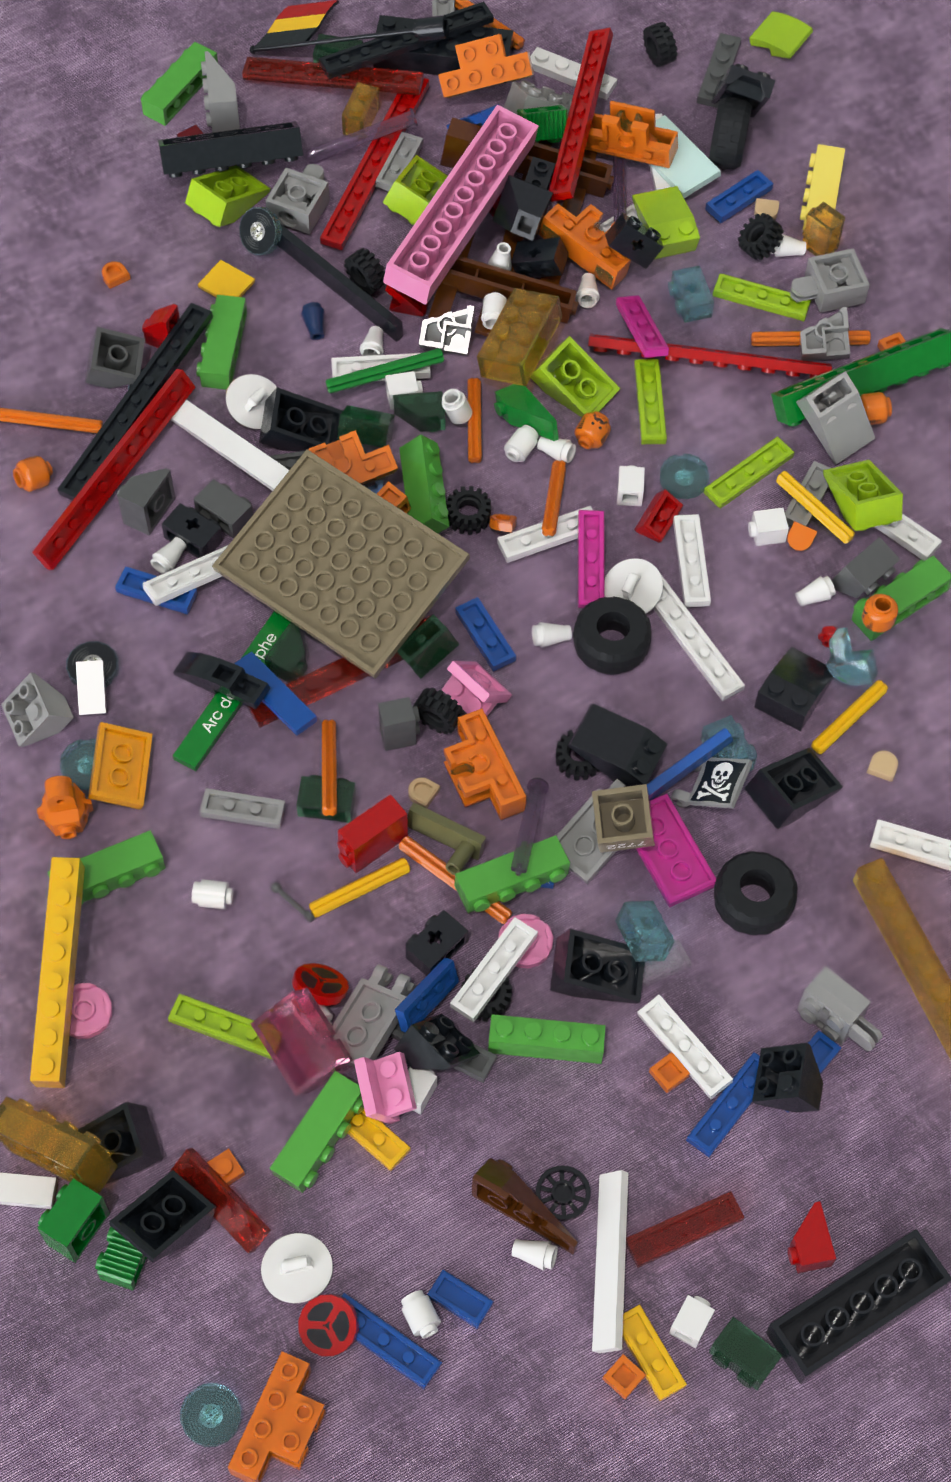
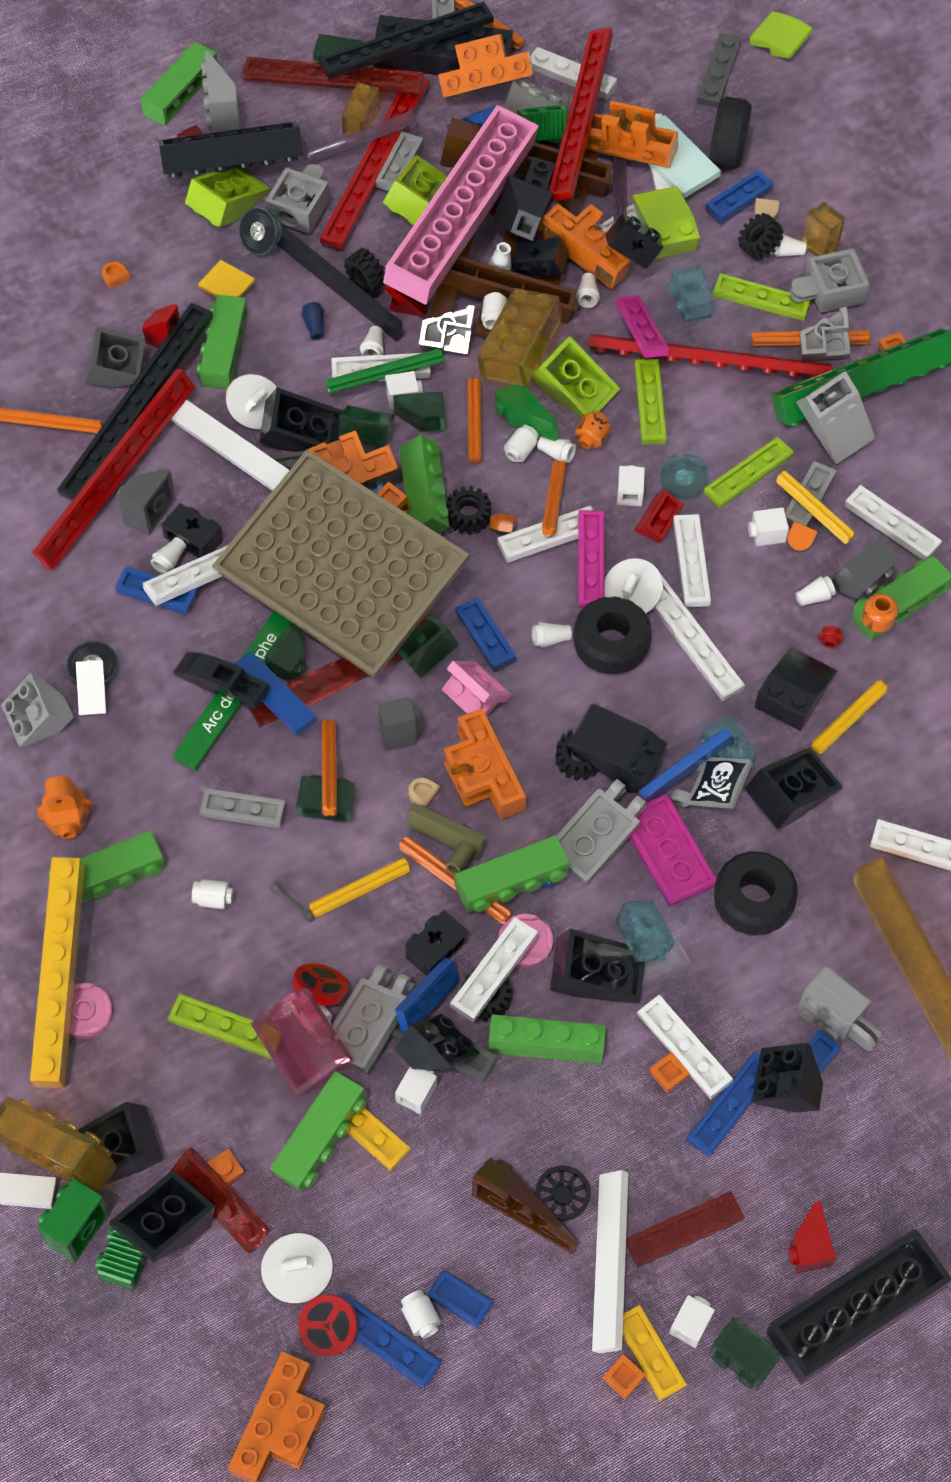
orange head [13,455,53,492] -> none
clear light blue tile [60,739,96,790] -> none
light orange plate [88,722,153,810] -> none
clear light blue tile [180,1383,241,1447] -> none
dark grey brick [193,479,253,539] -> none
flag [249,0,449,54] -> none
red brick [337,794,408,873] -> none
bright pink bracket [354,1052,417,1124] -> none
black tyre [413,688,464,734] -> none
white brick [442,389,473,424] -> none
clear purple axle [511,778,549,876] -> none
white cone [512,1239,558,1271] -> none
dark tan brick [592,784,655,853] -> none
black tyre [643,22,678,67] -> none
black piece [711,64,776,118] -> none
light yellow brick [800,144,845,234] -> none
lime slope [823,460,903,531] -> none
clear light blue brick [826,627,878,685] -> none
orange head [860,392,892,425] -> none
tan tile [867,751,898,782] -> none

